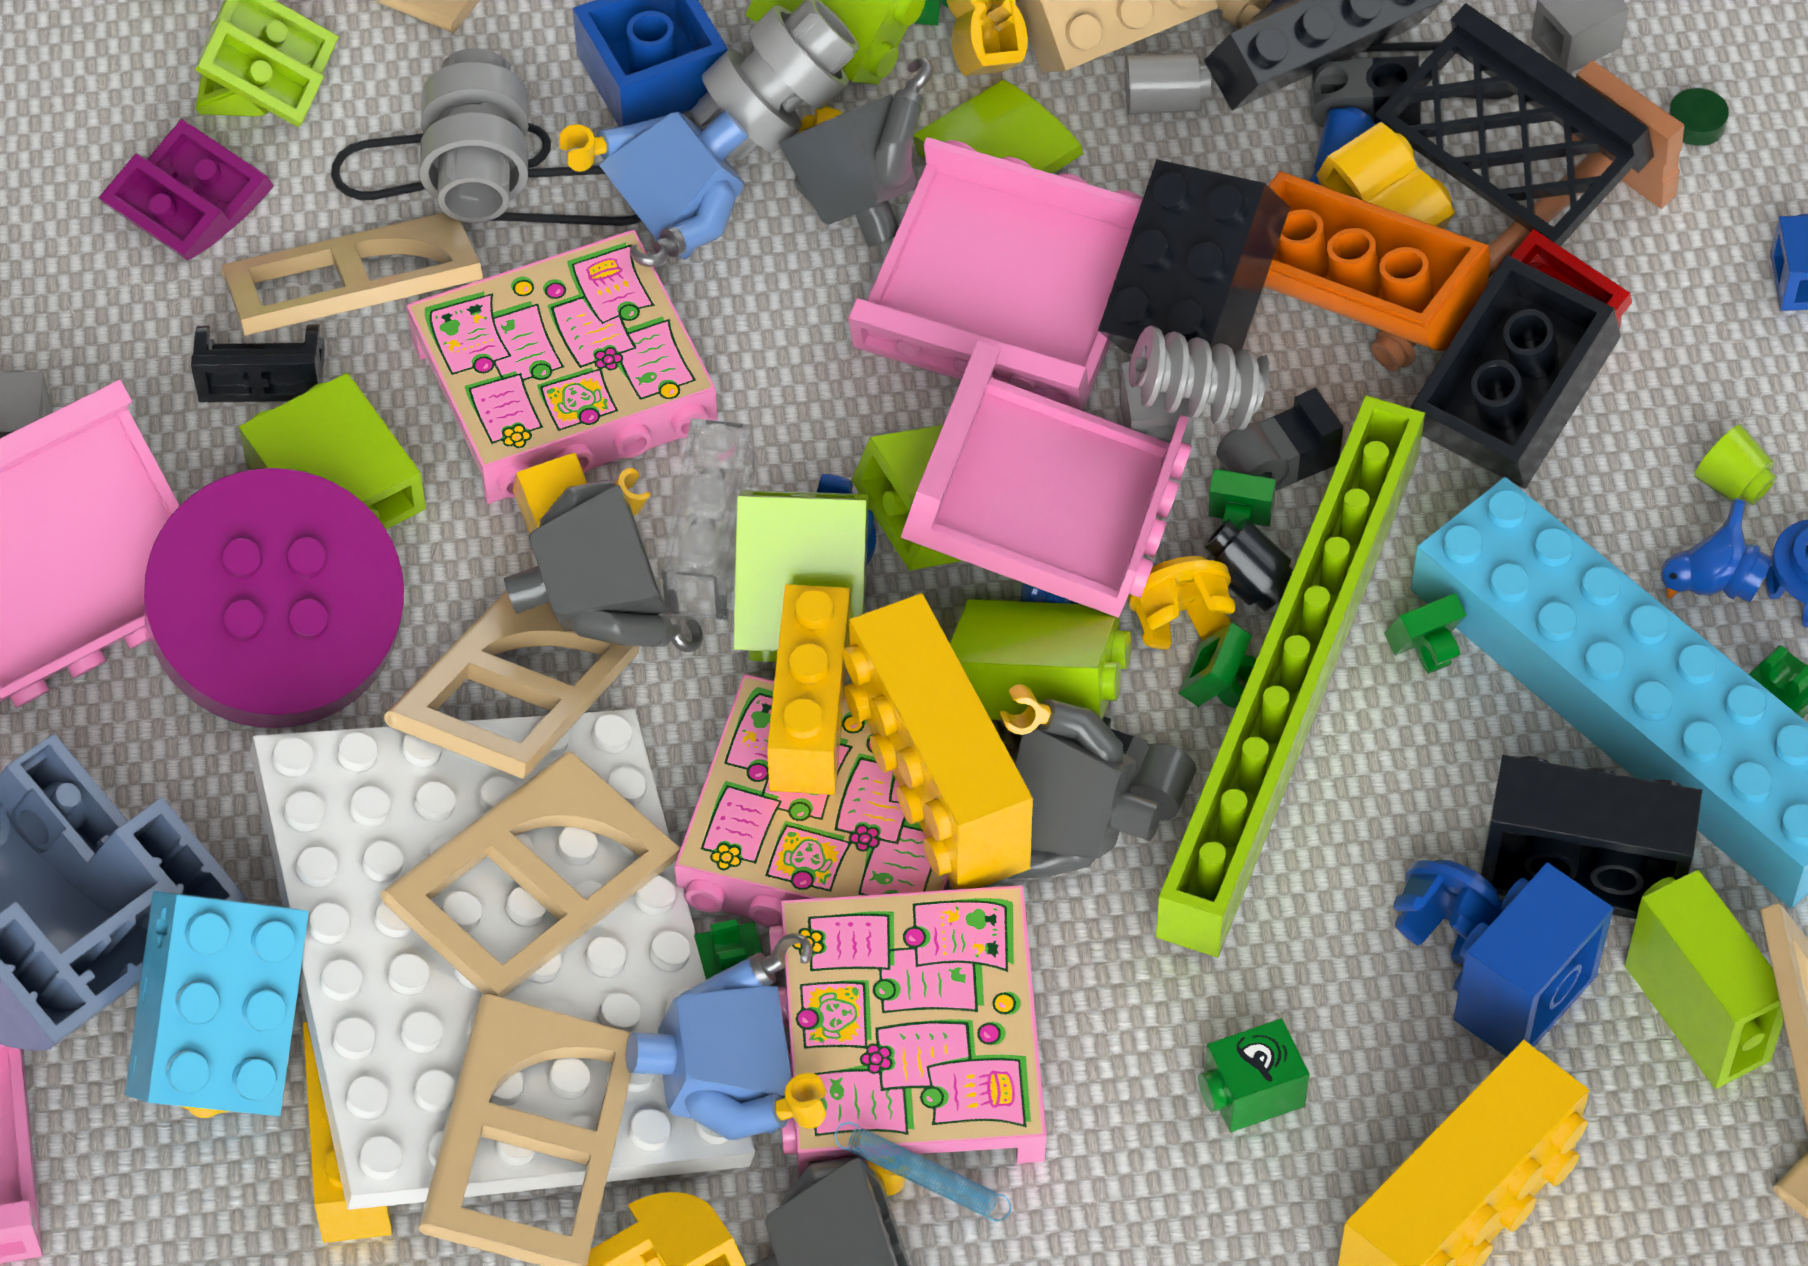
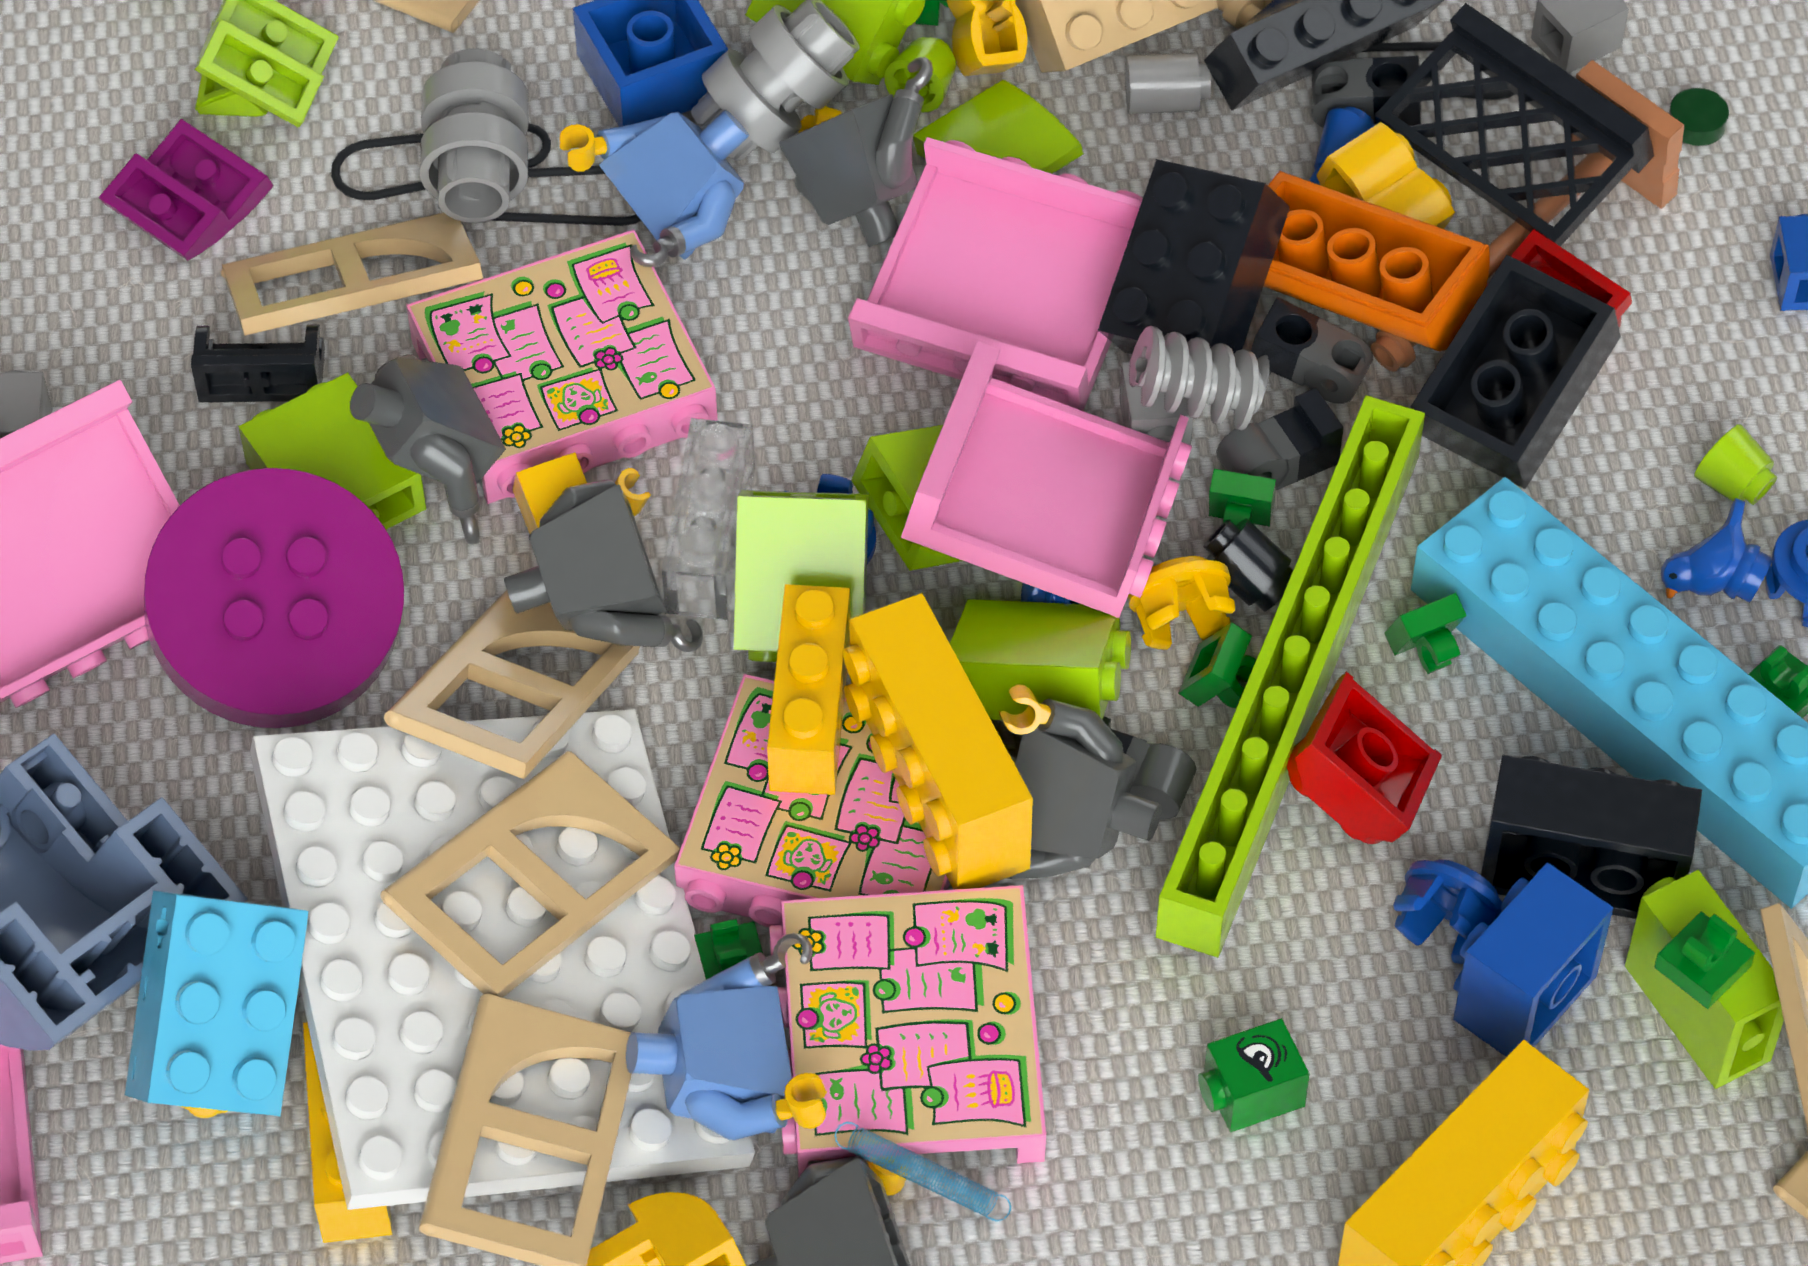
none -> dark grey torso [350,354,506,545]
none -> lime hat [884,37,956,112]
none -> leg [1251,297,1373,404]
none -> red slope [1287,671,1442,844]
none -> green tile [1654,911,1755,1009]

